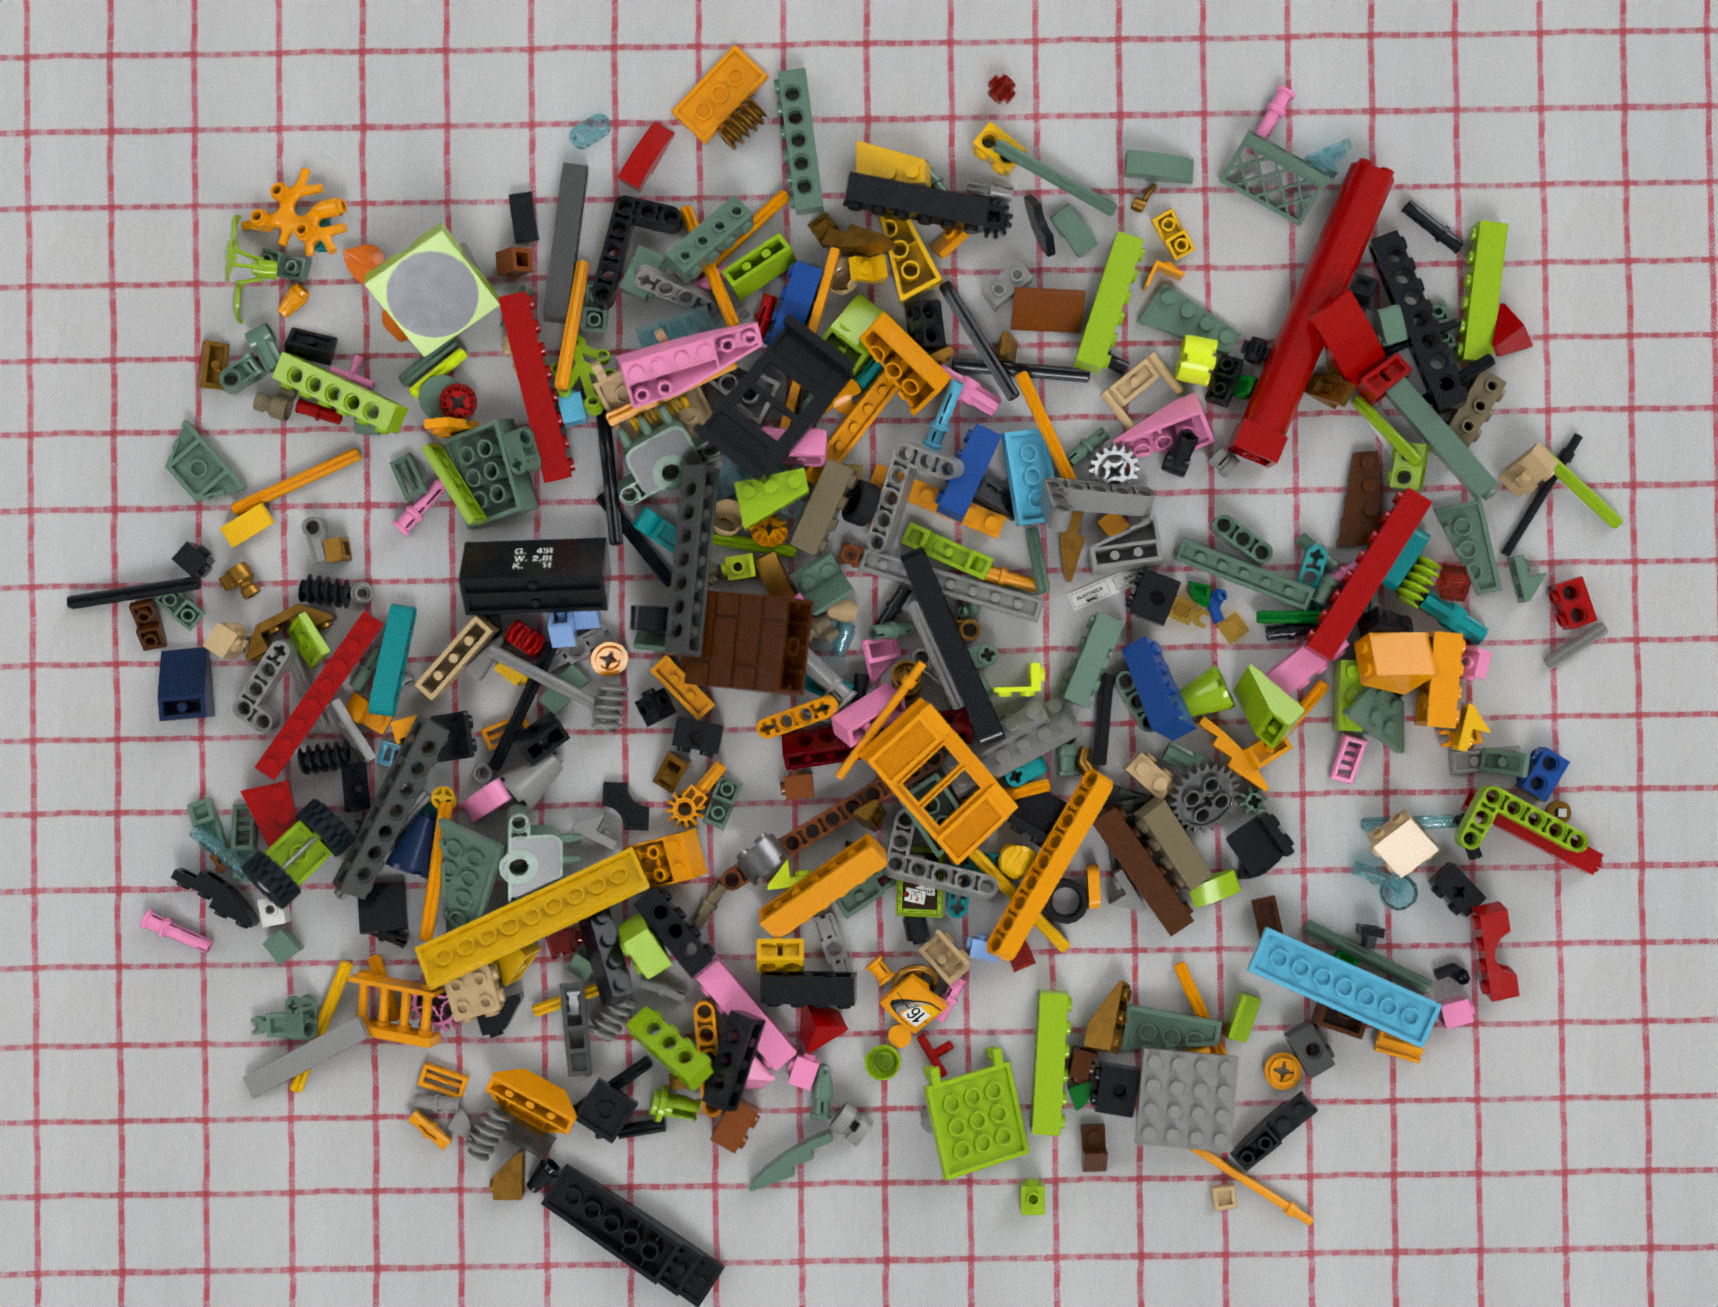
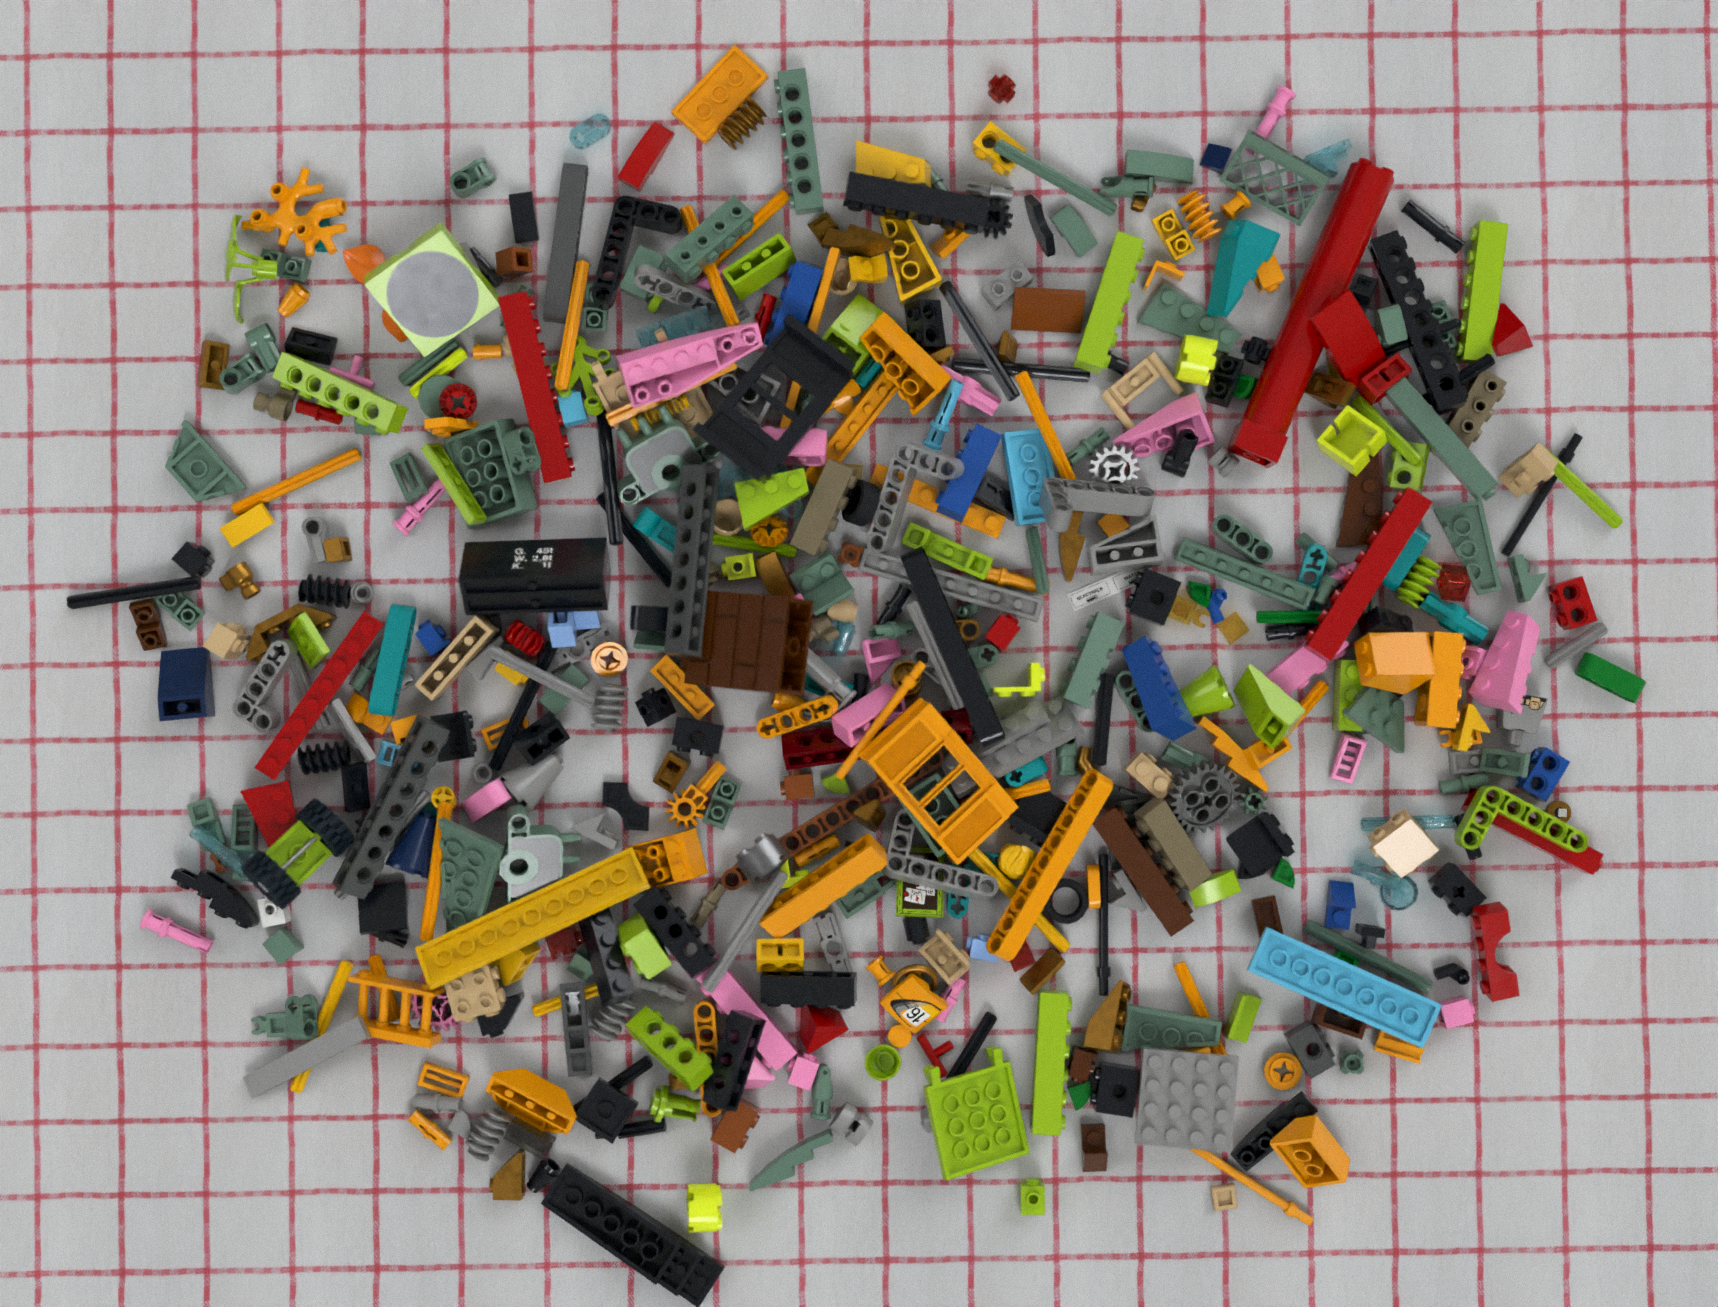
none -> blue brick [415,619,453,657]
none -> sand green piece [449,157,497,198]
none -> dark grey axle [470,247,504,288]
none -> light orange pin [473,343,503,361]
none -> lime tile [647,294,664,313]
none -> neon yellow brick [687,1183,722,1233]
none -> light grey axle [702,869,788,993]
none -> light orange cone [771,693,807,714]
none -> light orange pin [793,833,841,868]
none -> lime tile [821,774,851,794]
none -> black axle [946,1011,997,1079]
none -> red brick [982,613,1021,651]
none -> pearl gold slope [1019,948,1066,995]
none -> black bar [1097,854,1111,996]
none -> sand green piece [1100,176,1154,198]
none -> light orange piece [1176,190,1222,243]
none -> dark blue slope [1200,143,1232,174]
none -> teal wedge [1207,220,1280,317]
none -> light orange bush [1220,191,1251,220]
none -> light orange brick [1254,254,1285,294]
none -> green tile [1270,858,1295,889]
none -> light orange slope [1270,1115,1351,1188]
none -> neon yellow piece [1317,405,1387,477]
none -> blue slope [1324,880,1356,930]
none -> sand green plate [1340,1050,1364,1074]
none -> sand green pin [1438,772,1489,796]
none -> bright pink wedge [1469,610,1540,714]
none -> light grey torso [1496,694,1548,746]
none -> green beam [1574,652,1646,703]

